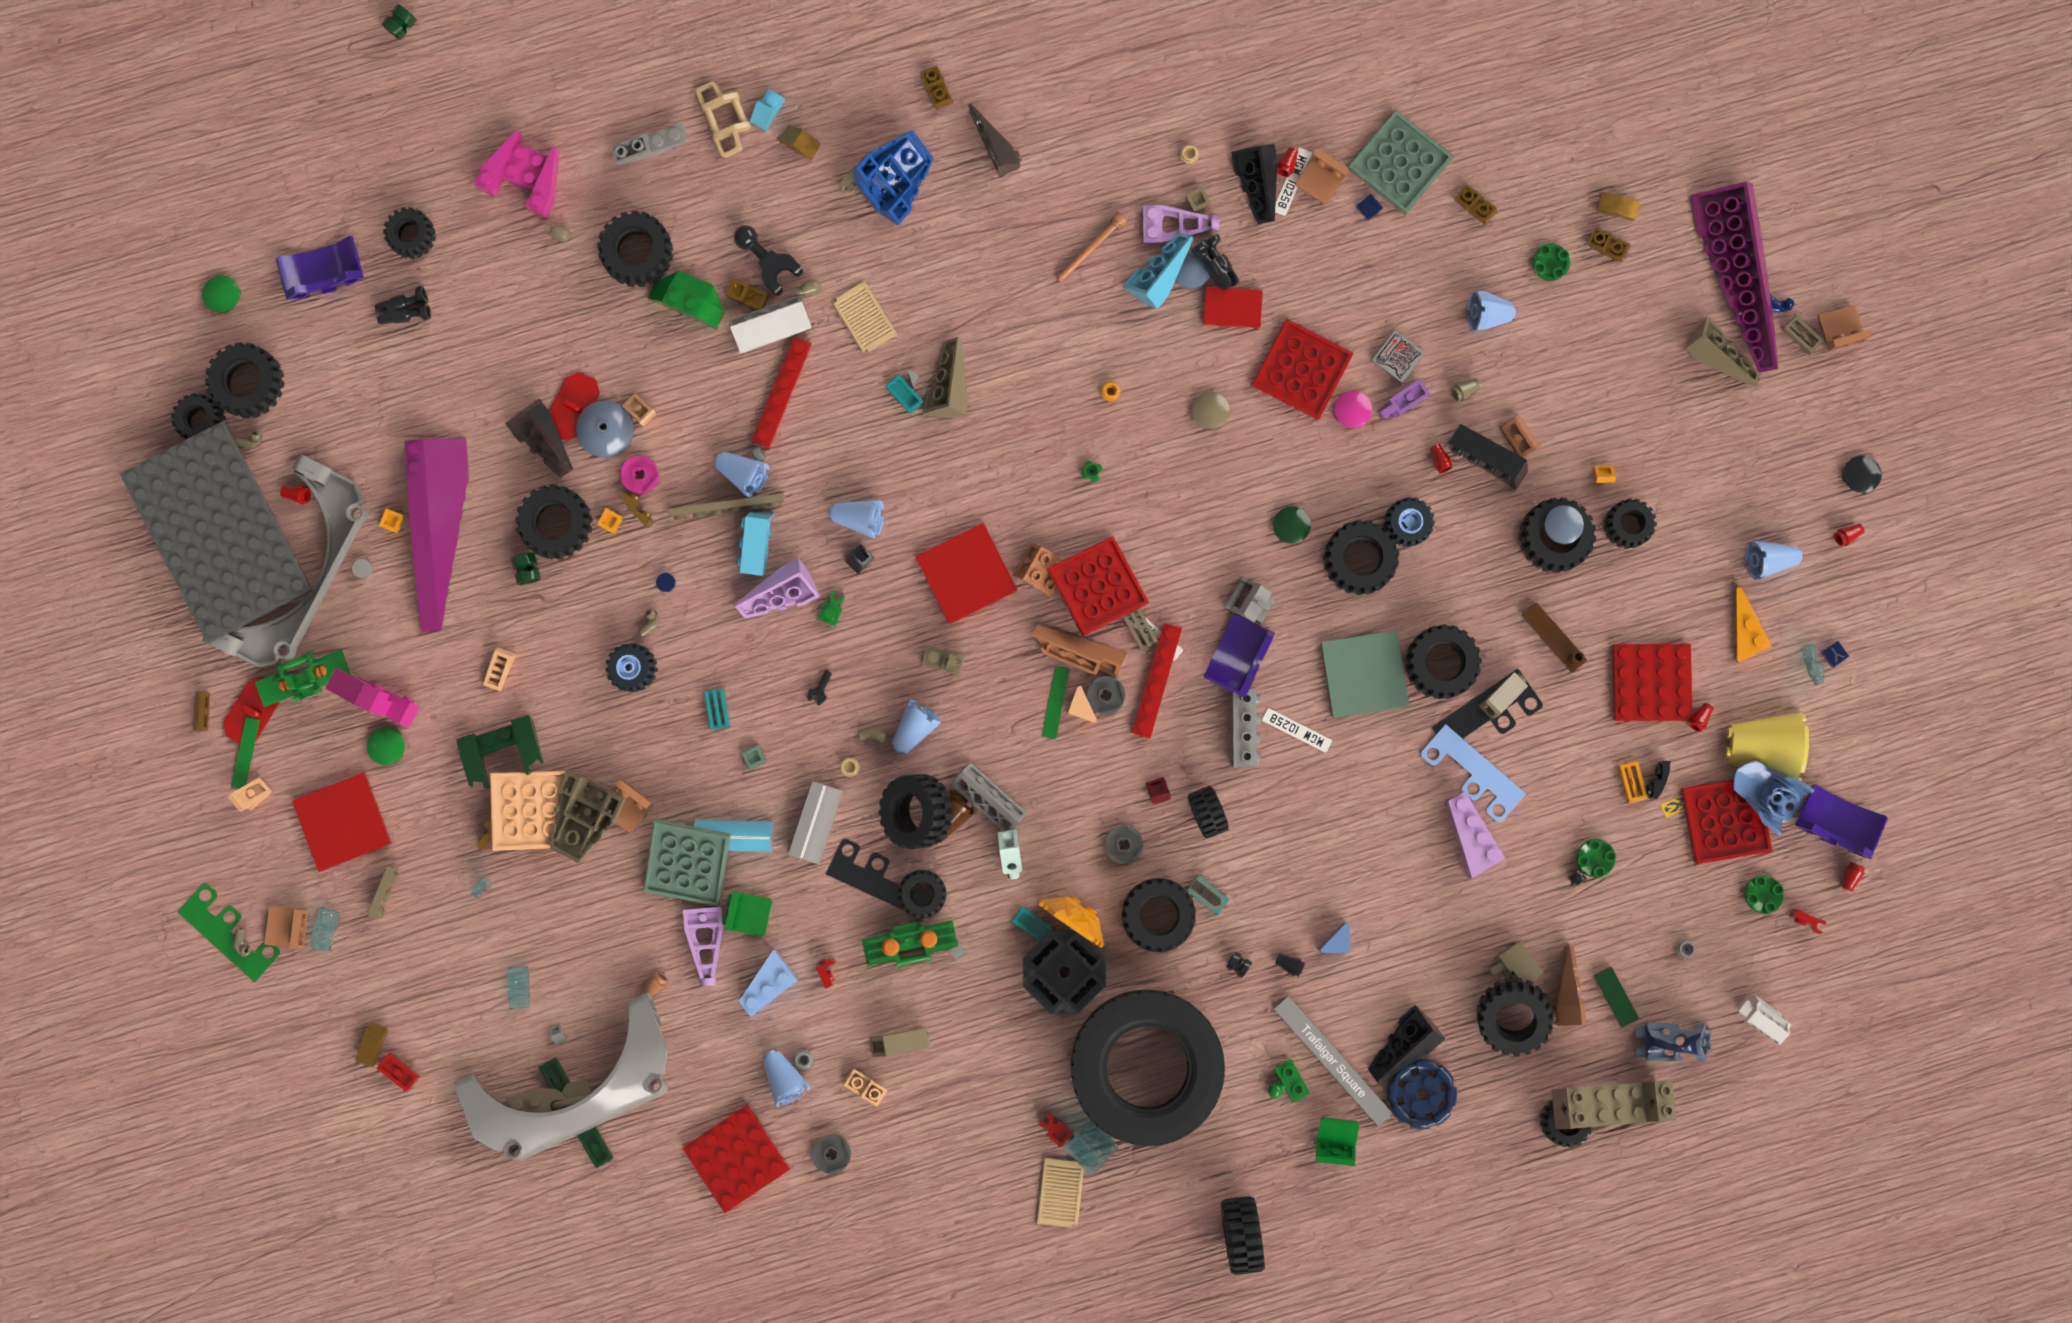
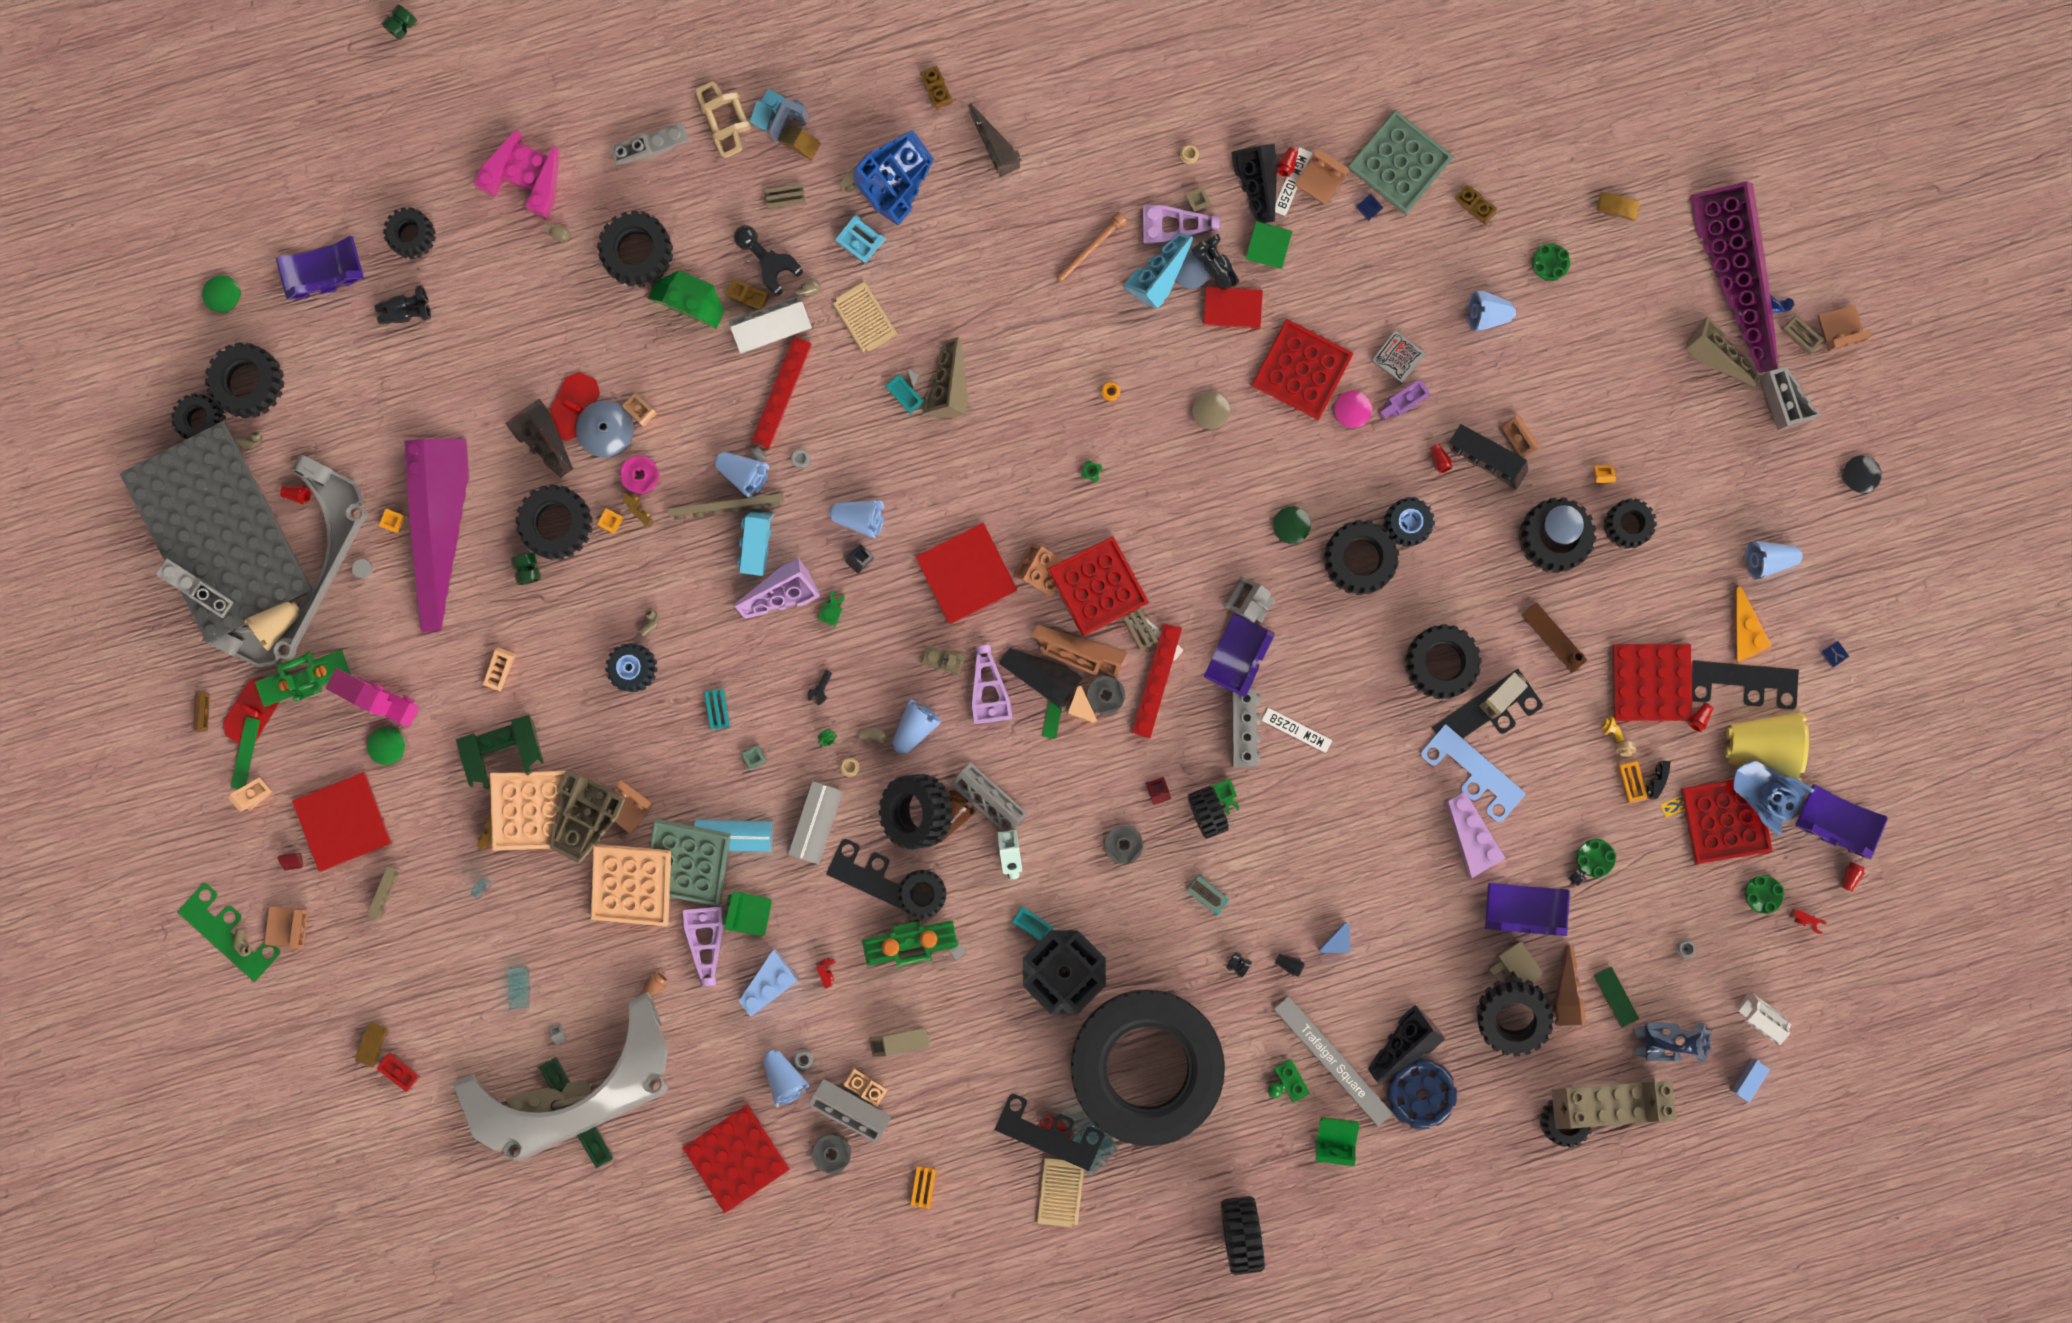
clear light blue slope [310,907,340,952] -> none
clear blue tile [656,573,676,593] -> none
light orange wedge [1038,895,1104,948] -> none
black tyre [1122,878,1196,952] -> none
sand green tile [1321,631,1409,718] -> none
dark tan cone [1451,378,1481,401] -> none
pearl gold slope [1587,227,1630,263] -> none
clear light blue slope [1803,644,1824,684] -> none
red cone [1834,524,1865,546] -> none
none -> light grey slope [156,558,234,618]
none -> tan cone [244,601,300,651]
none -> dark red slope [277,853,303,870]
none -> light nougat tile [591,844,671,926]
none -> dark tan tile [765,184,806,209]
none -> sand blue bracket [768,98,809,143]
none -> light grey tile [791,449,811,469]
none -> light grey brick [809,1079,892,1144]
none -> green plate [817,729,837,747]
none -> medium azure plate [835,215,886,264]
none -> light orange tile [910,1166,936,1209]
none -> lavender plate [972,645,1013,725]
none -> black piece [994,1094,1104,1171]
none -> black wedge [999,648,1083,709]
none -> green plate [1212,779,1239,815]
none -> green slope [1246,221,1293,269]
none -> dark purple panel [1485,883,1570,936]
none -> yellow plate [1601,716,1624,742]
none -> tan plate [1616,741,1636,757]
none -> black piece [1692,661,1799,709]
none -> light blue panel [1731,1058,1770,1103]
none -> light grey wedge [1760,367,1822,431]

